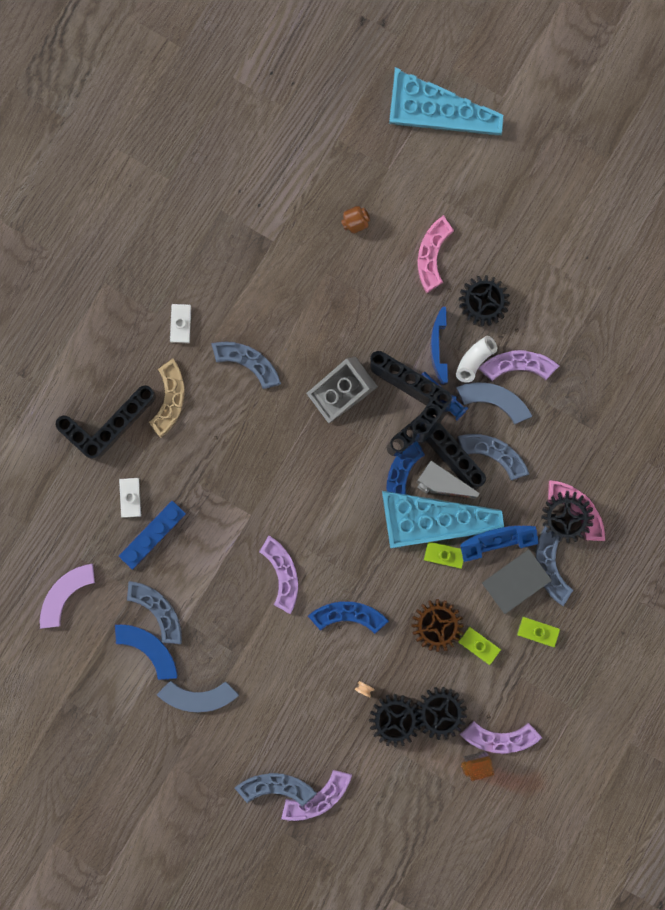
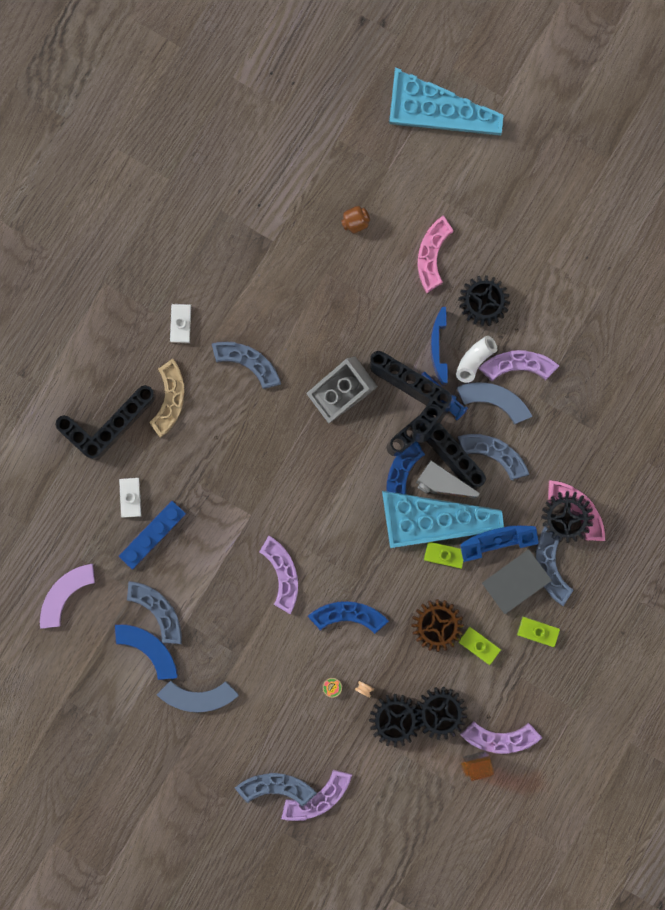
none -> tile [323,678,342,698]

